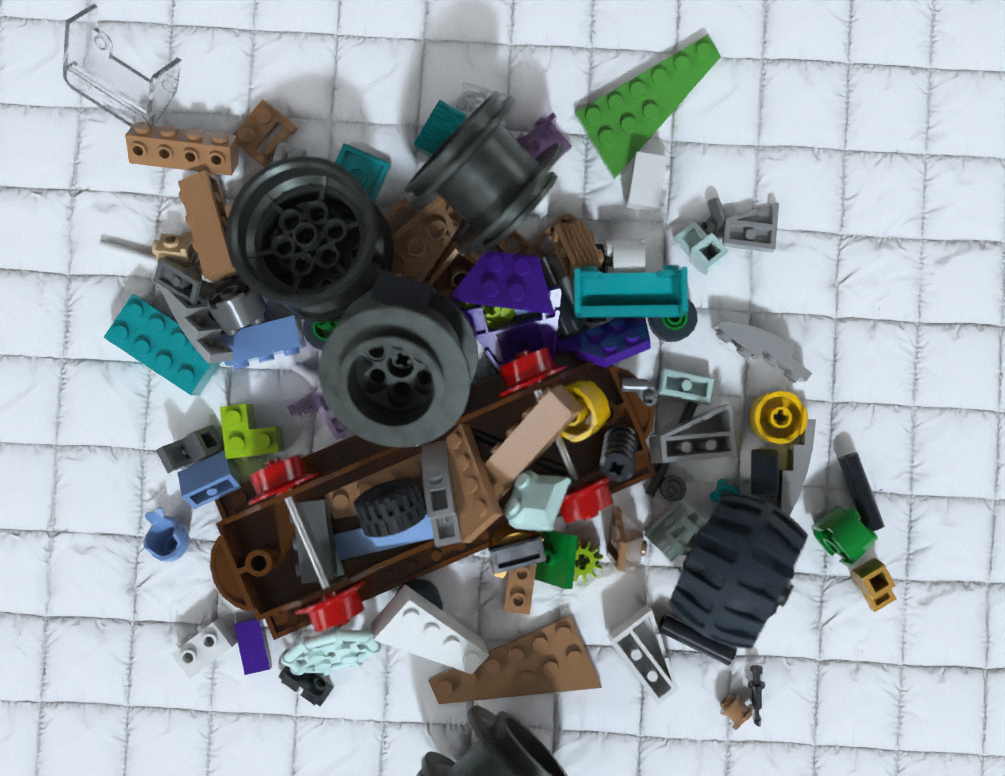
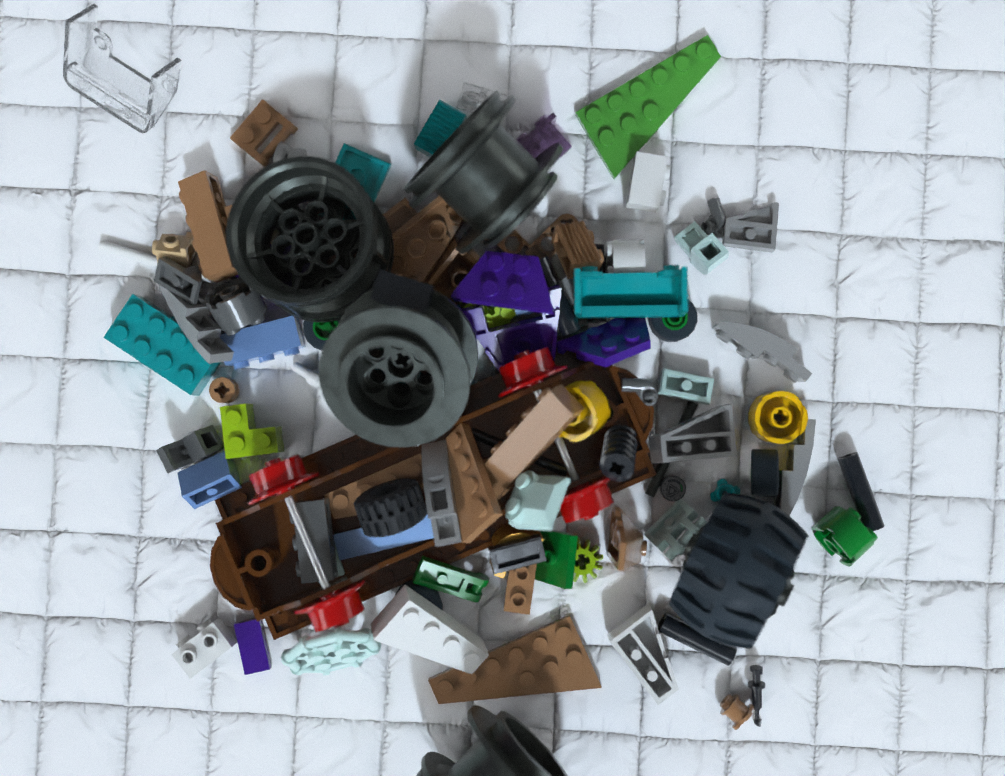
medium nougat brick [125,122,239,176] -> none
medium blue hat [143,507,190,562] -> none
black hinge [278,666,334,707] -> none
clear purple bracket [286,391,348,440] -> none
pearl gold brick [850,557,897,612] -> none
none -> medium nougat wheel [209,377,240,403]
none -> green plate [412,556,490,603]

